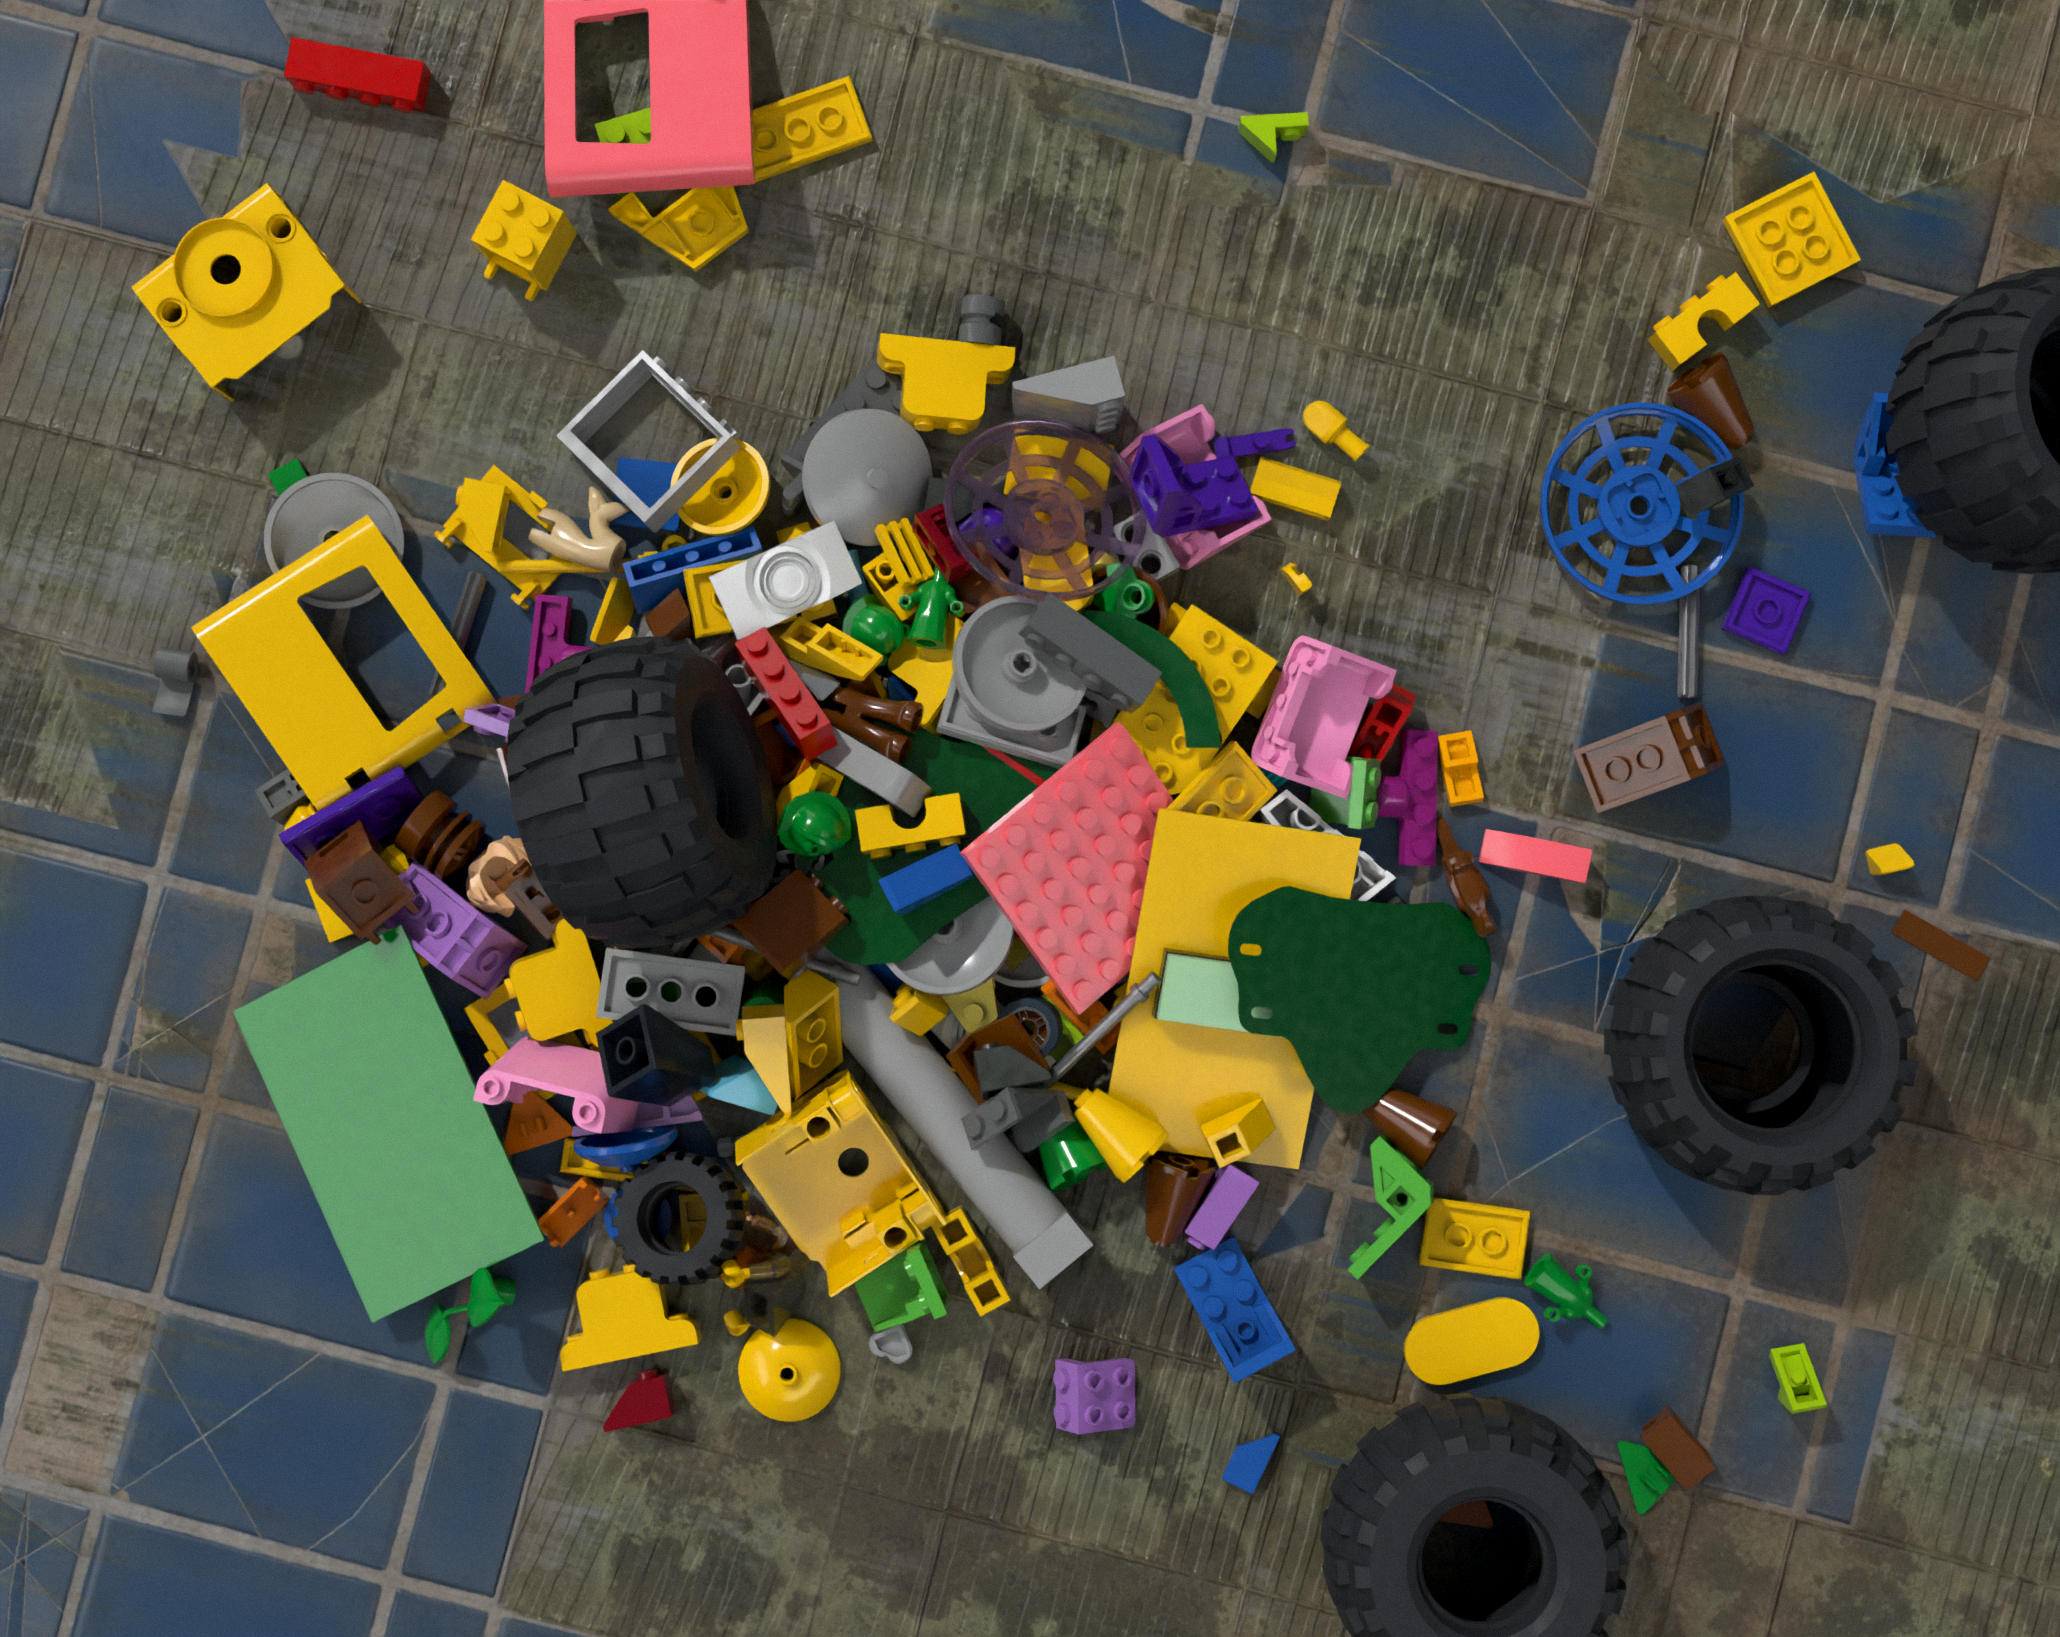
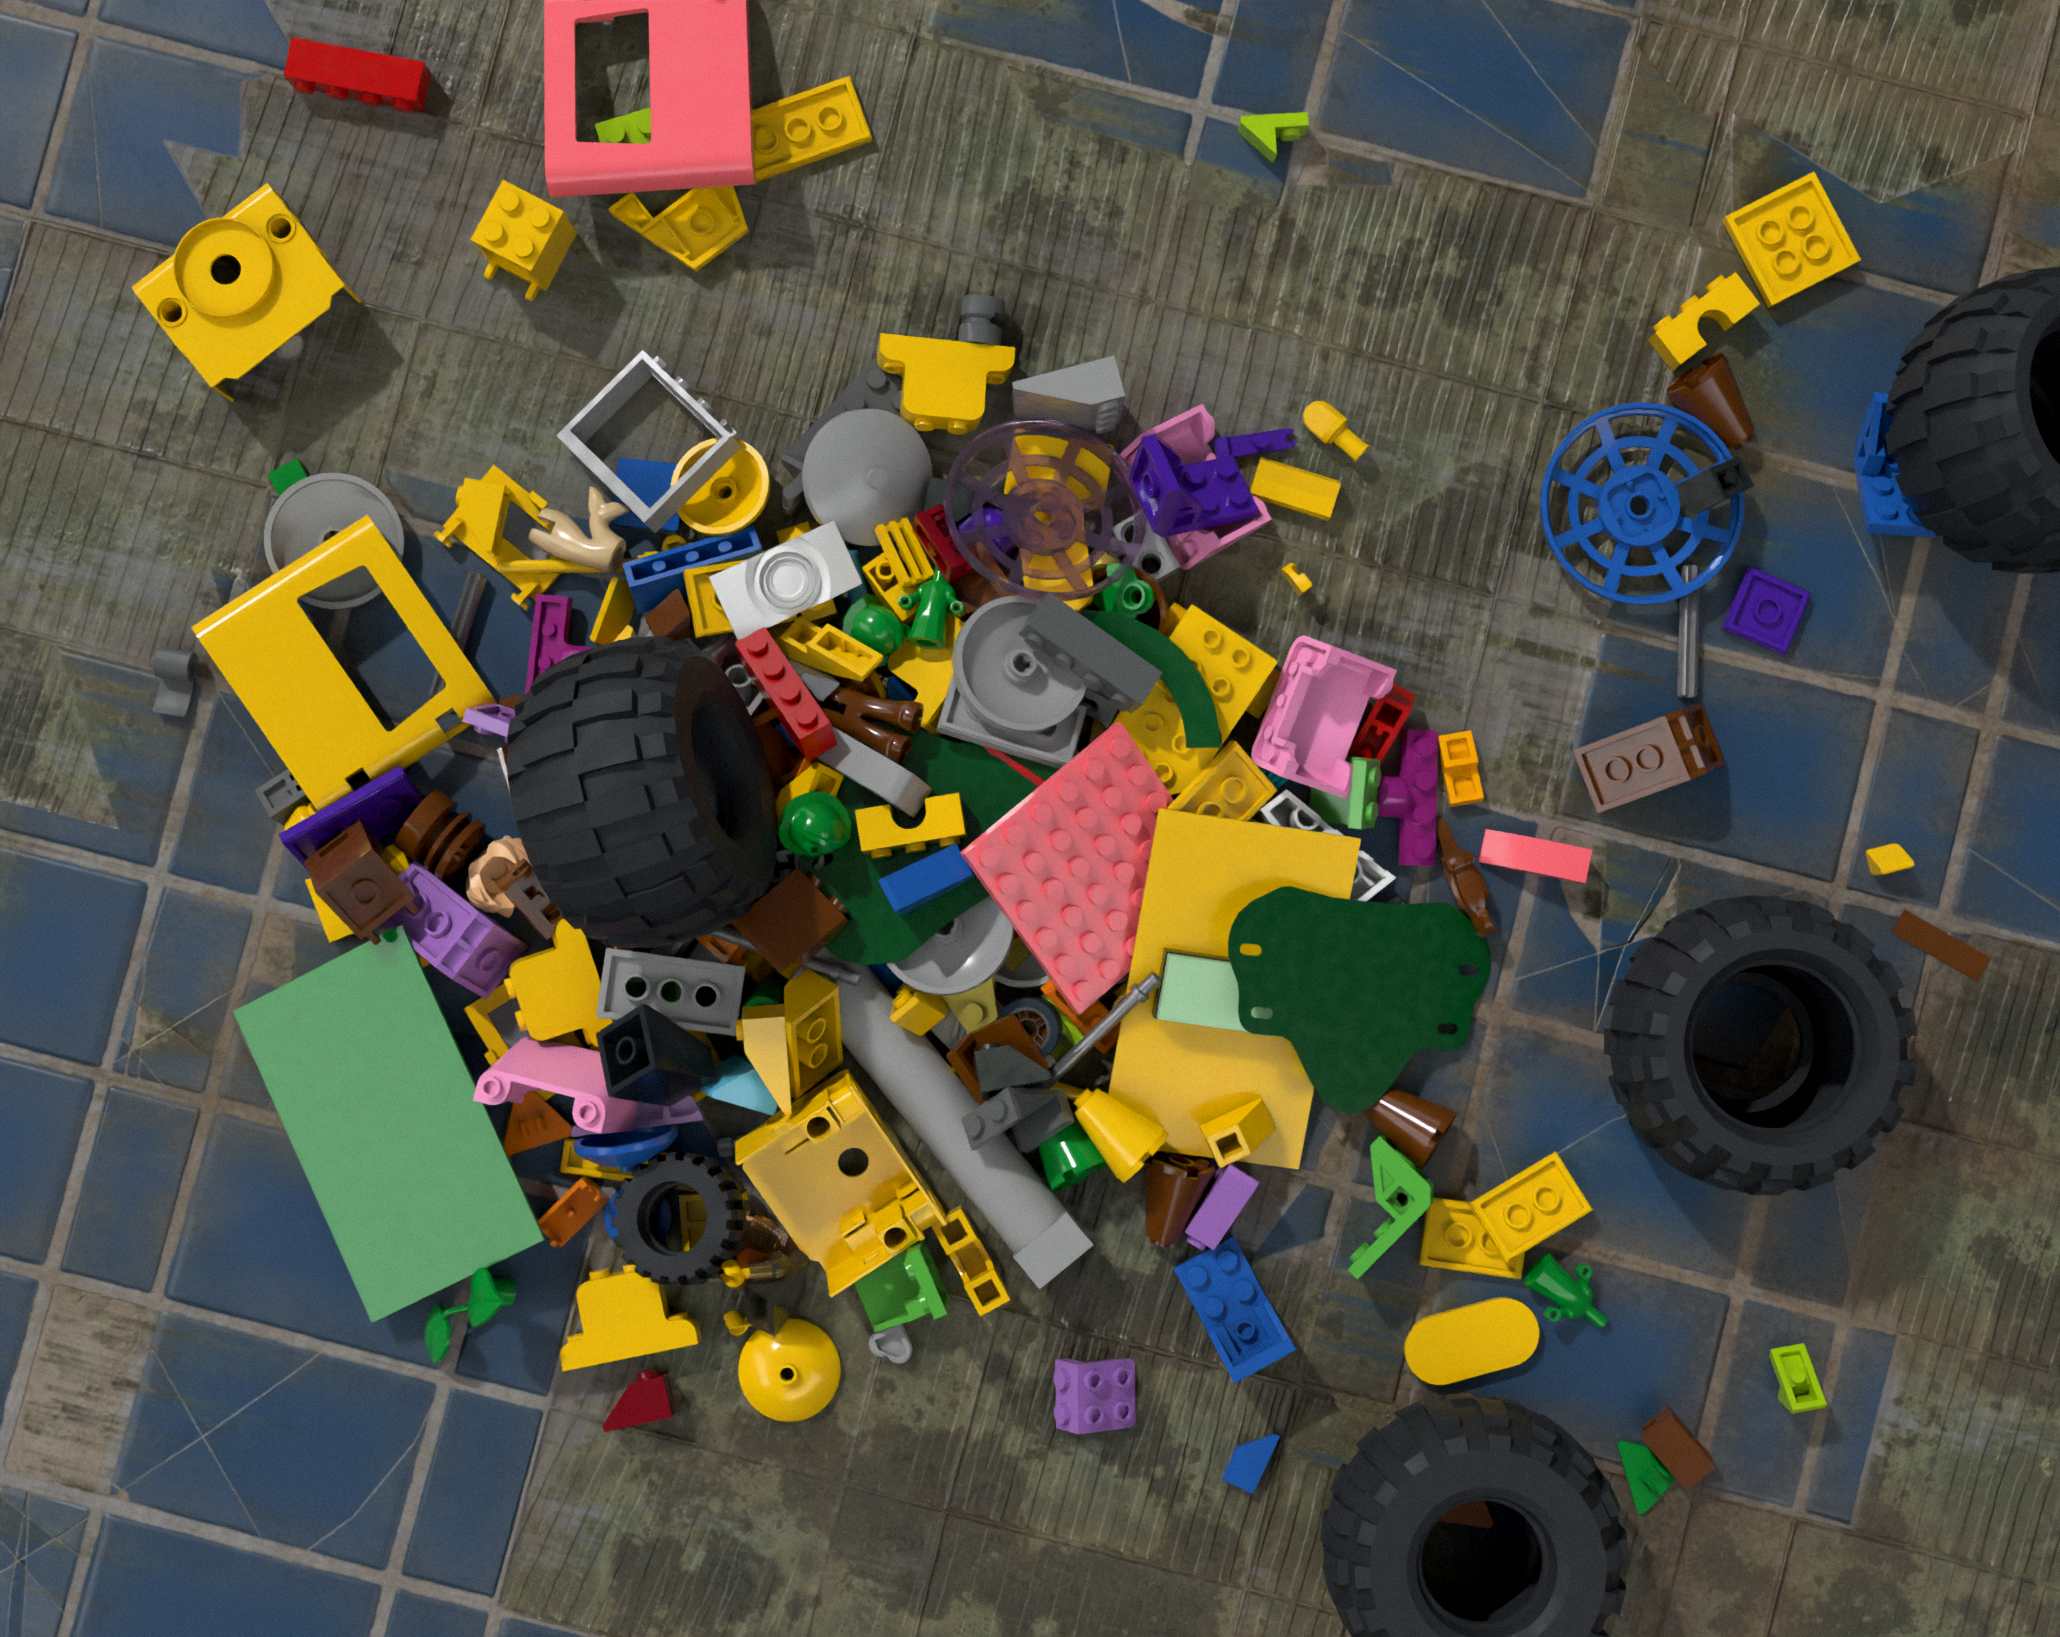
none -> yellow tile [1468,1151,1593,1263]

